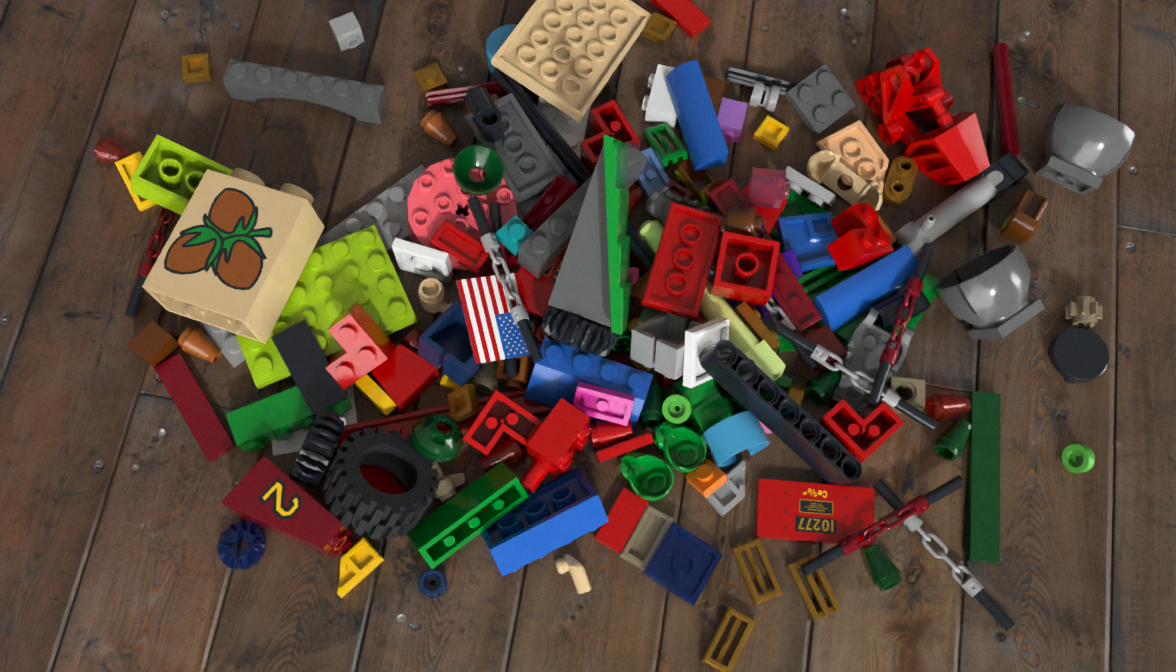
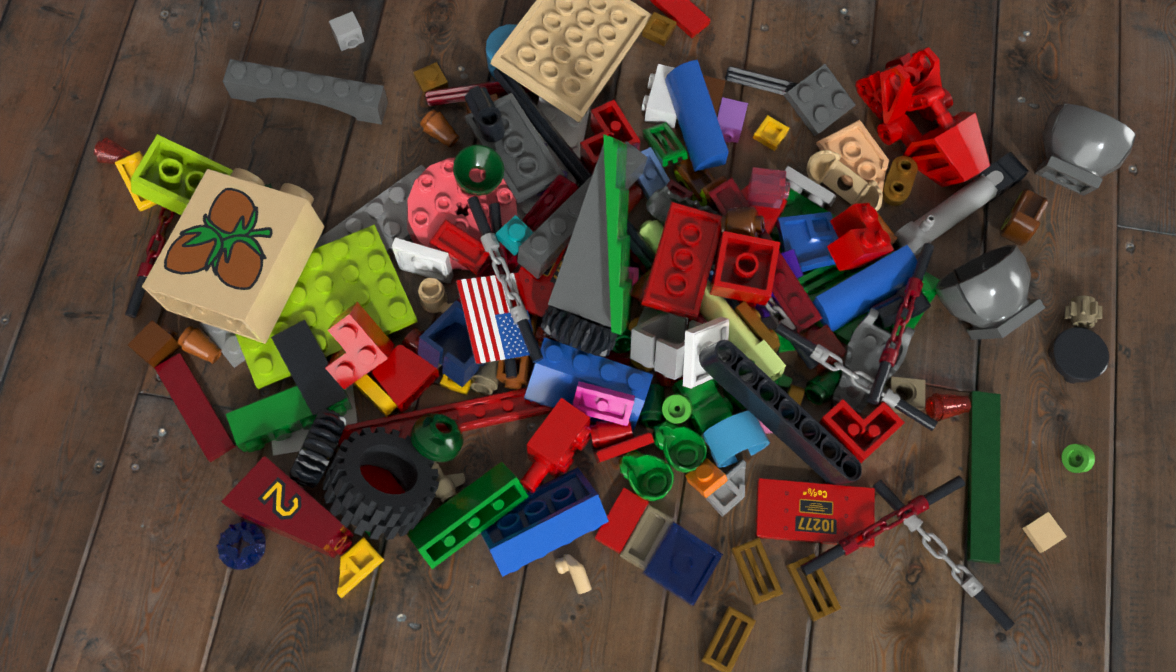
pearl gold plate [182,53,212,84] -> none
dark blue plate [418,568,448,598] -> none
pearl gold plate [447,384,480,423] -> none
red brick [463,389,543,455] -> none
clear red cone [480,436,525,472] -> none
light grey wheel [749,81,781,112] -> none
dark green cone [863,544,902,592] -> none
dark green cone [935,418,972,461] -> none
dark red axle [992,43,1020,157] -> none
none -> tan tile [1022,512,1067,553]

